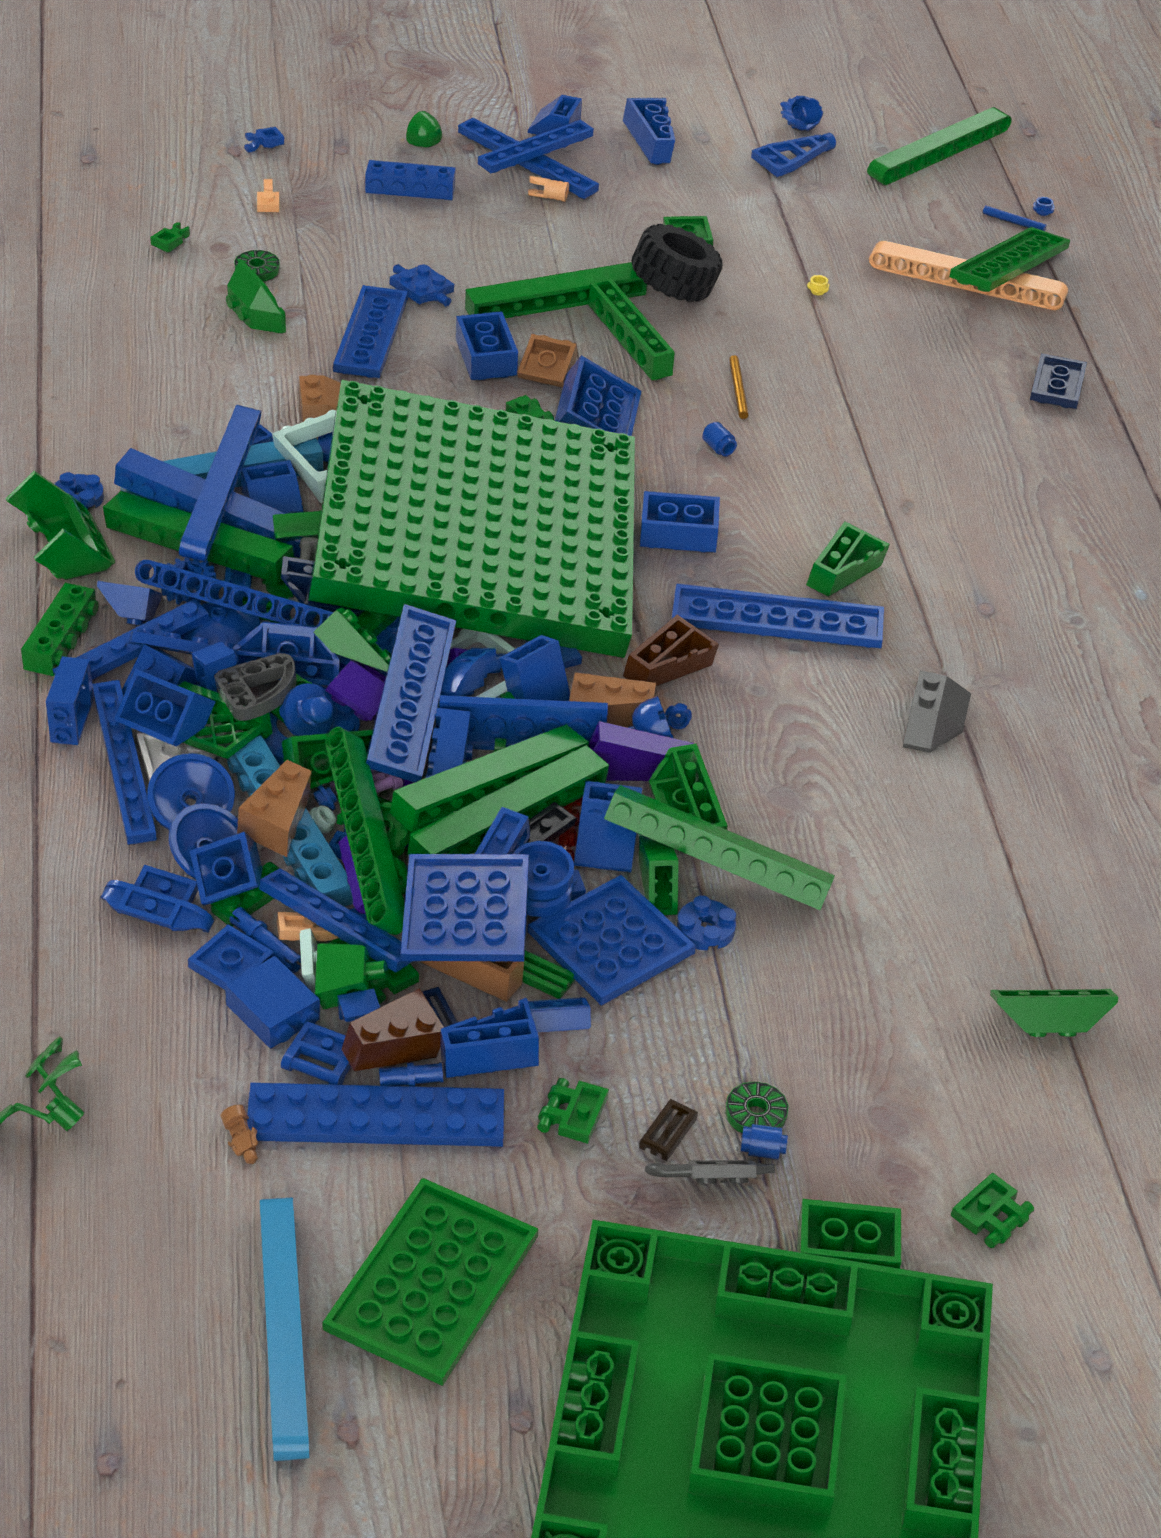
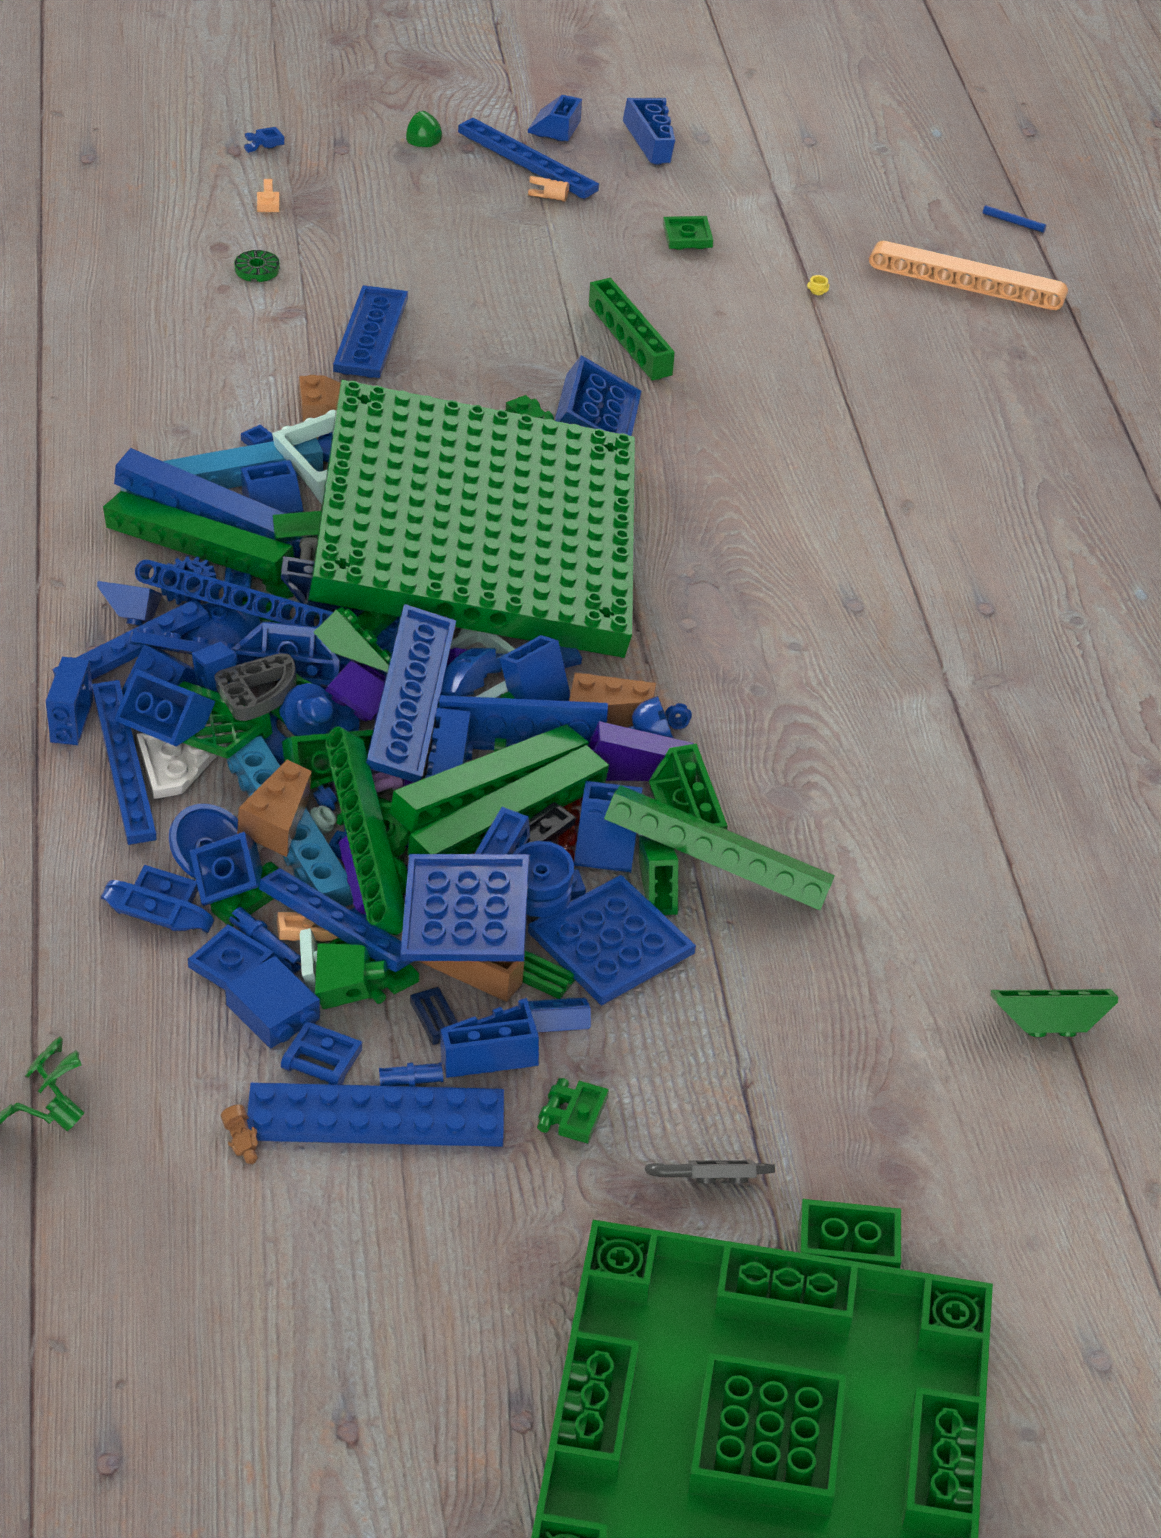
green windscreen [5,471,115,580] -> none
green brick [21,582,99,676] -> none
blue plate [55,472,104,509] -> none
blue dish [147,754,235,830] -> none
green plate [150,222,190,253] -> none
blue beam [179,405,261,562] -> none
green wedge [226,261,286,334] -> none
dark azure beam [260,1197,310,1461] -> none
green plate [322,1177,539,1386] -> none
blue panel [338,988,380,1022] -> none
reddish brown wedge [341,988,444,1071] -> none
blue brick [365,160,456,200] -> none
blue plate [389,264,455,307] -> none
blue brick [456,312,518,380] -> none
green brick [465,262,647,319] -> none
blue plate [478,119,594,174] -> none
medium nougat plate [517,334,578,387] -> none
reddish brown wedge [623,615,719,686] -> none
black tyre [631,224,723,302] -> none
dark brown tile [639,1099,698,1161] -> none
blue brick [640,491,720,553] -> none
blue plate [672,584,884,648] -> none
blue plate [677,896,736,950] -> none
blue brick [702,422,737,456] -> none
tile [725,1081,789,1133] -> none
pearl gold bar [729,355,748,419] -> none
blue brick [741,1124,788,1160] -> none
blue plate [751,133,836,177] -> none
blue hair [780,96,823,131] -> none
green wedge [806,521,890,597] -> none
green beam [867,107,1012,185] -> none
dark grey wedge [903,670,971,753] -> none
green plate [949,227,1070,292] -> none
green plate [951,1172,1034,1248] -> none
plate [1030,353,1087,409] -> none
blue plate [1033,197,1055,216] -> none

